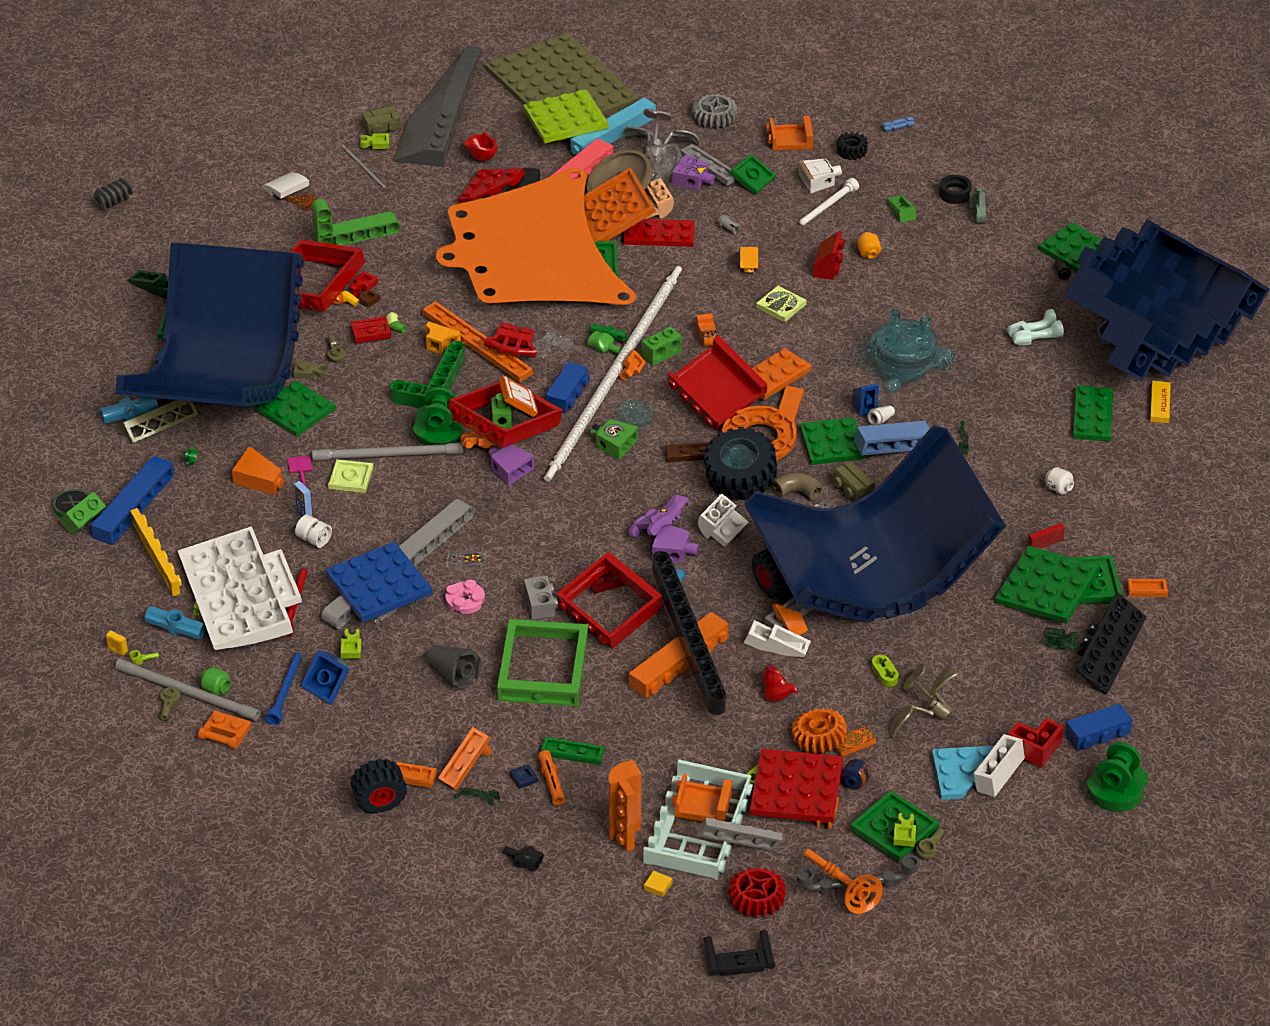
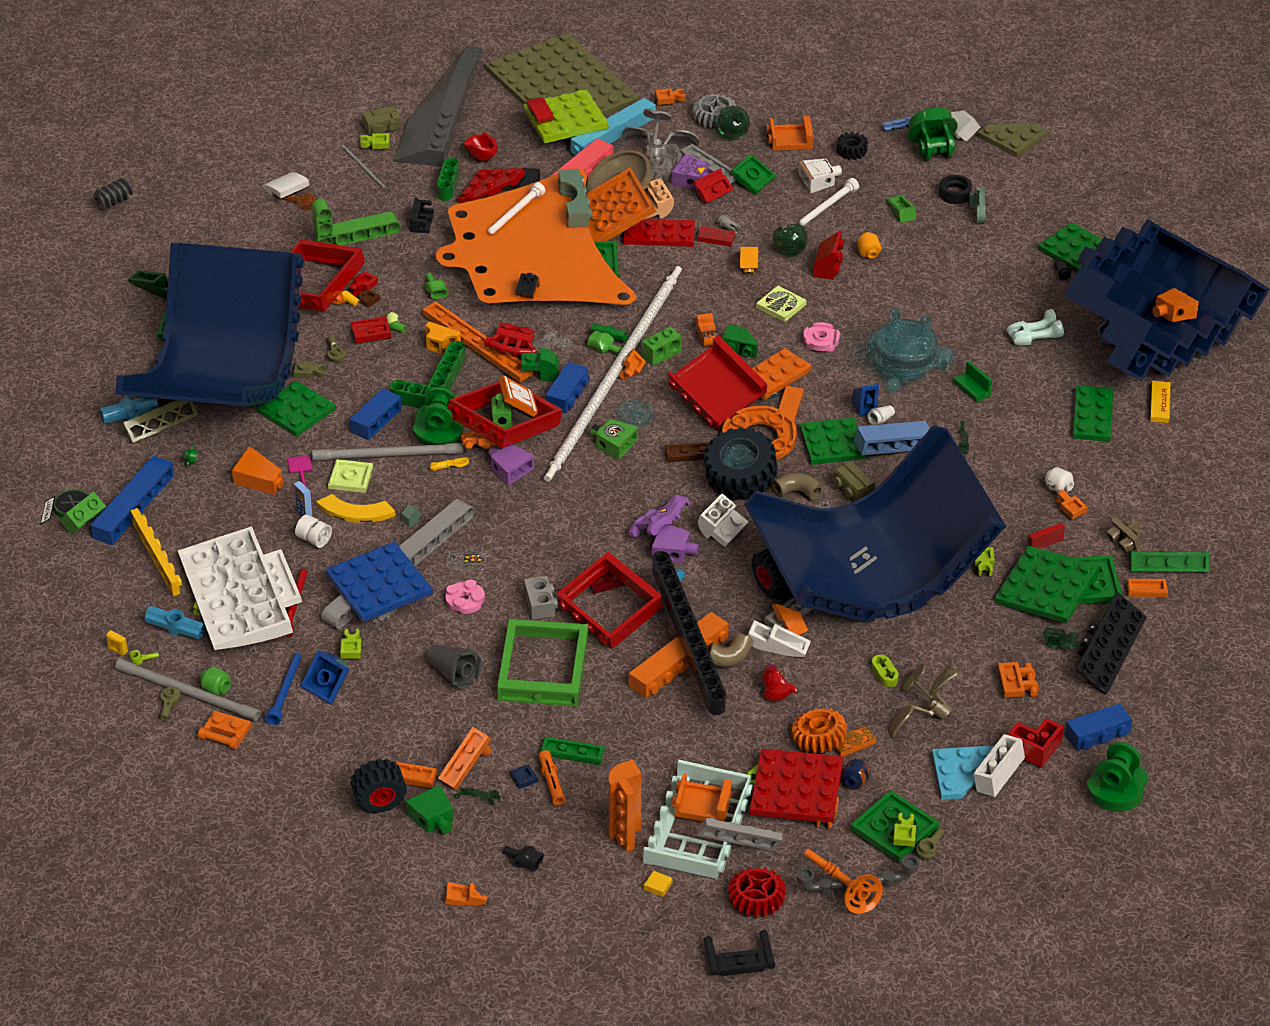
none -> sticker [40,496,56,525]
none -> yellow tile [316,494,396,523]
none -> blue brick [349,388,402,440]
none -> sand green piece [402,504,422,527]
none -> green torso [406,785,453,834]
none -> black hinge [410,198,434,234]
none -> bright green piece [424,273,448,299]
none -> yellow piece [430,457,469,471]
none -> green beam [437,158,459,201]
none -> orange slope [445,882,487,905]
none -> white piece [488,182,546,234]
none -> black bracket [515,273,540,299]
none -> green brick [522,348,559,381]
none -> red slope [526,97,554,124]
none -> sand green arch [558,169,592,228]
none -> orange plate [655,88,685,105]
none -> red plate [692,168,733,205]
none -> red tile [697,226,736,247]
none -> dark tan cylinder [707,633,754,668]
none -> clear green cylinder [715,106,750,140]
none -> green slope [722,324,758,358]
none -> clear green cylinder [772,224,808,257]
none -> bright pink plate [803,322,840,352]
none -> green piece [907,108,958,161]
none -> white slope [951,110,980,141]
none -> green panel [953,361,992,403]
none -> lime plate [974,547,995,576]
none -> olive plate [977,124,1048,157]
none -> orange plate [998,662,1039,698]
none -> orange plate [1055,490,1088,520]
none -> dark tan hips [1107,517,1142,552]
none -> green fence [1128,551,1209,572]
none -> orange torso [1152,288,1199,322]

